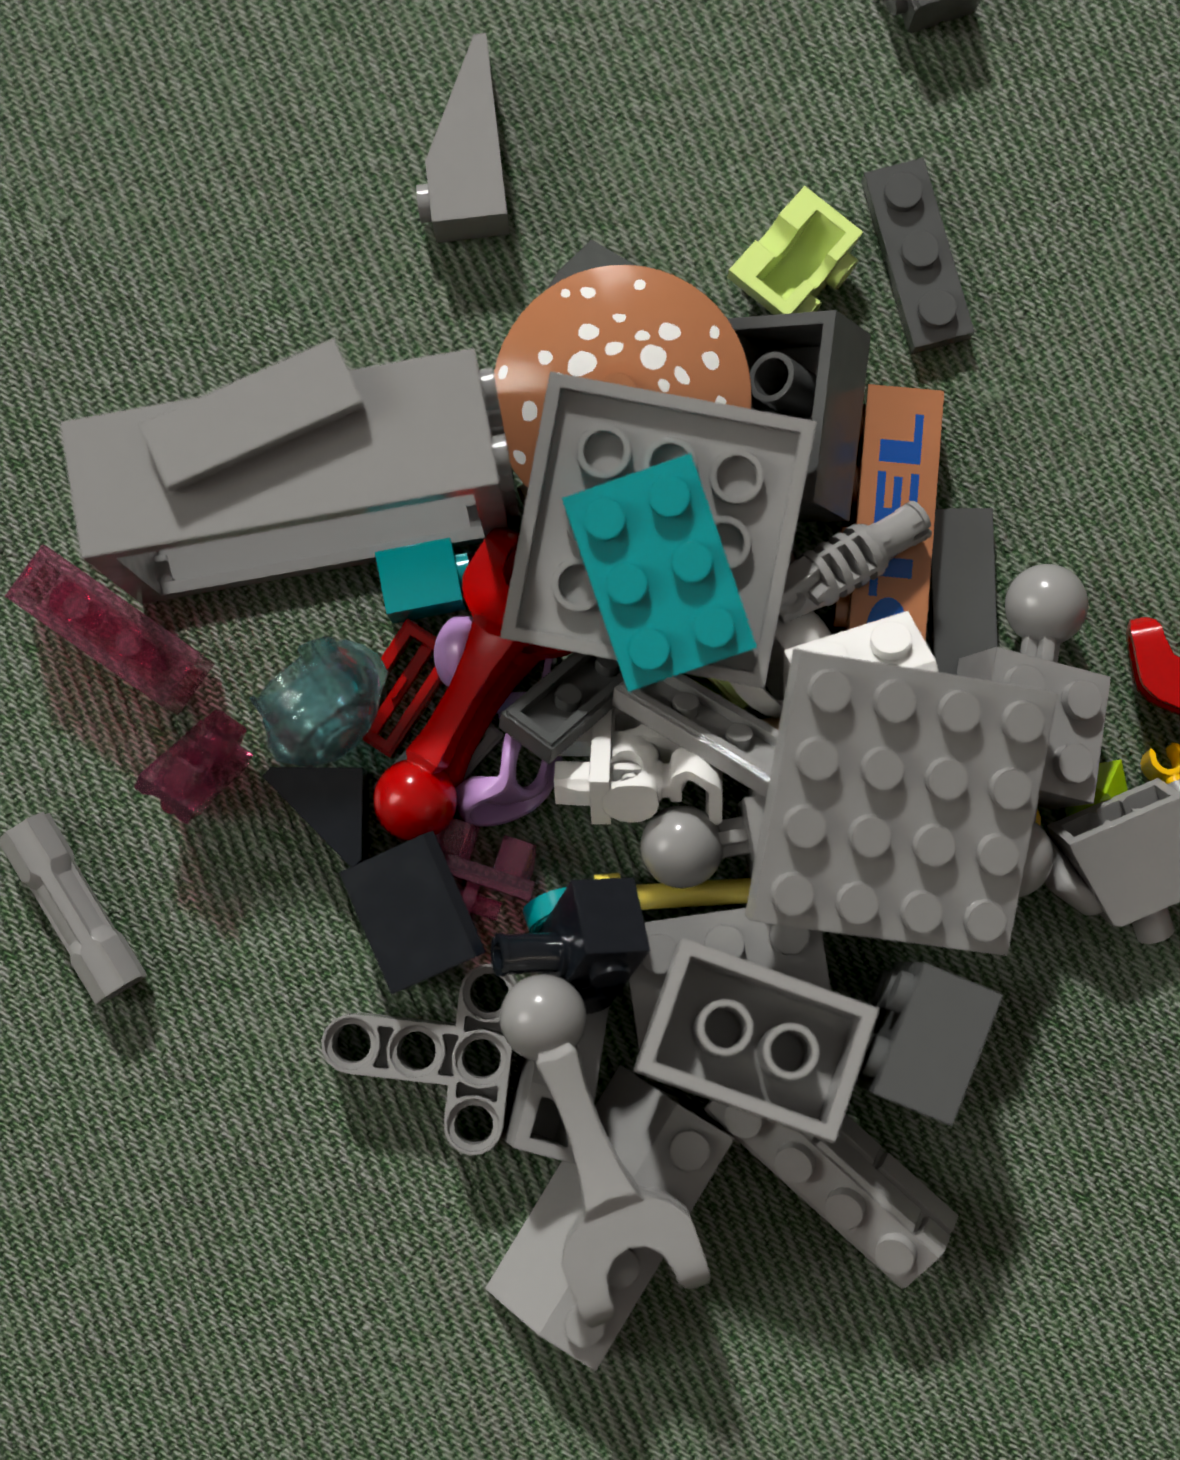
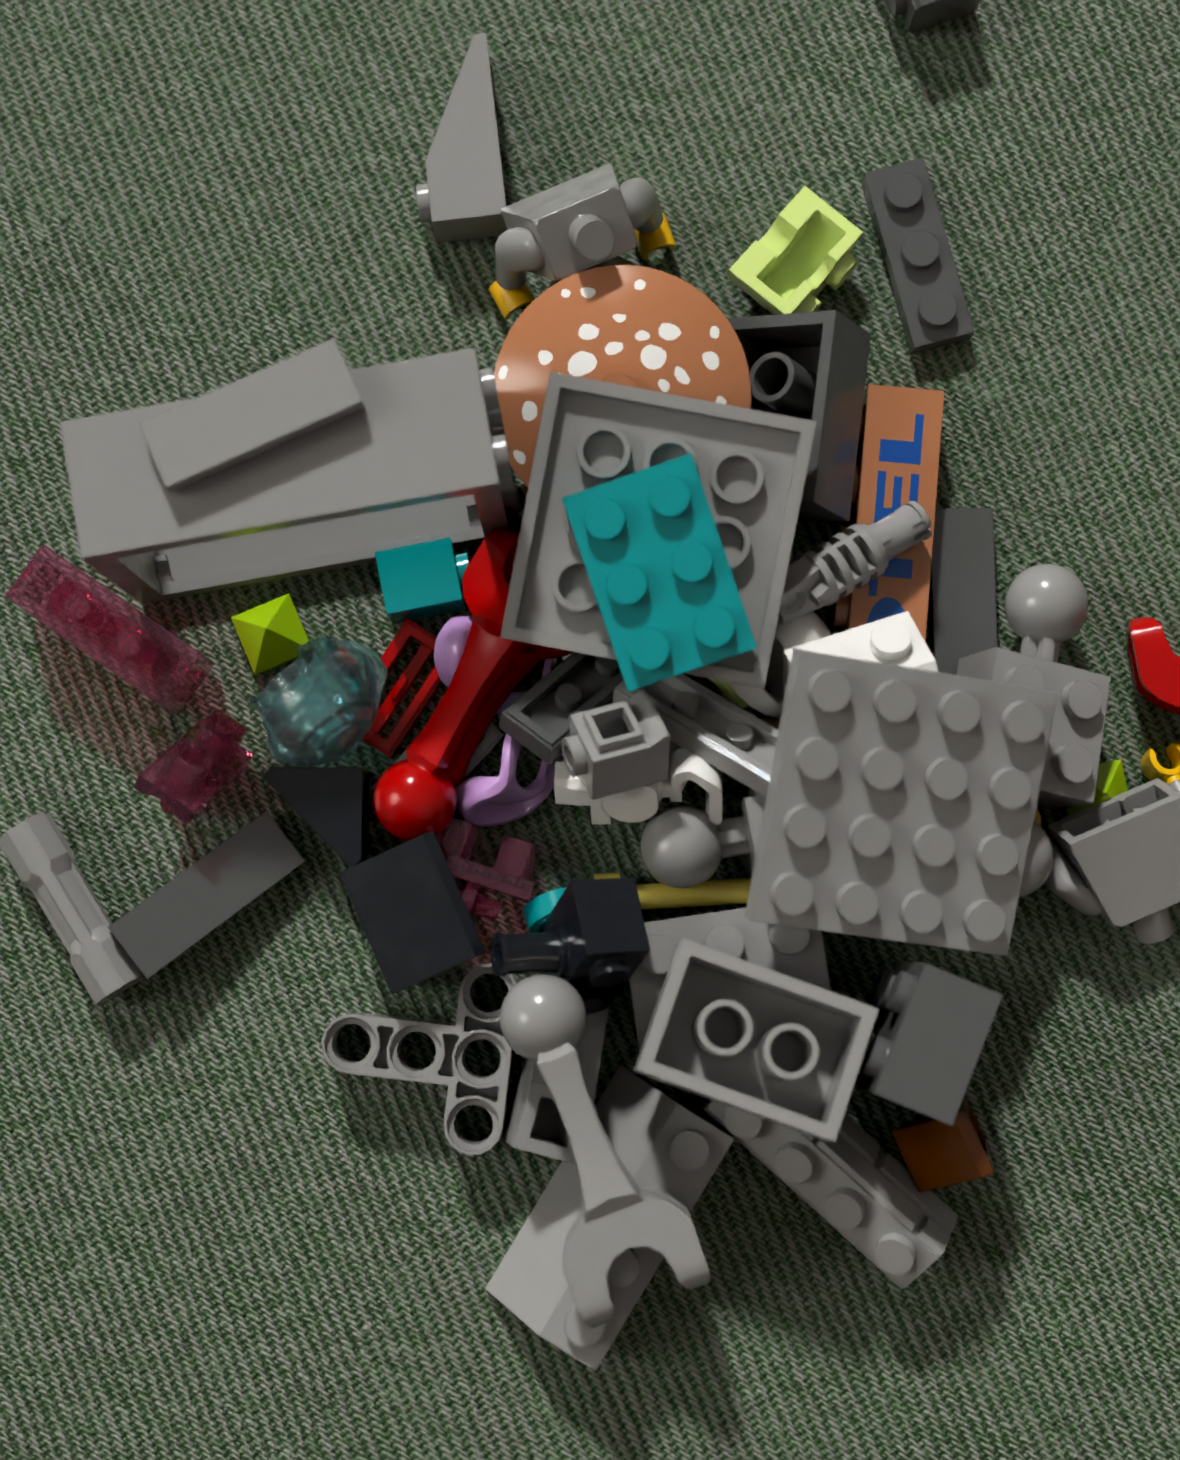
none -> dark grey tile [108,810,305,979]
none -> lime slope [231,593,314,676]
none -> light grey torso [489,163,676,320]
none -> light grey window [562,689,670,800]
none -> reddish brown slope [891,1095,994,1192]

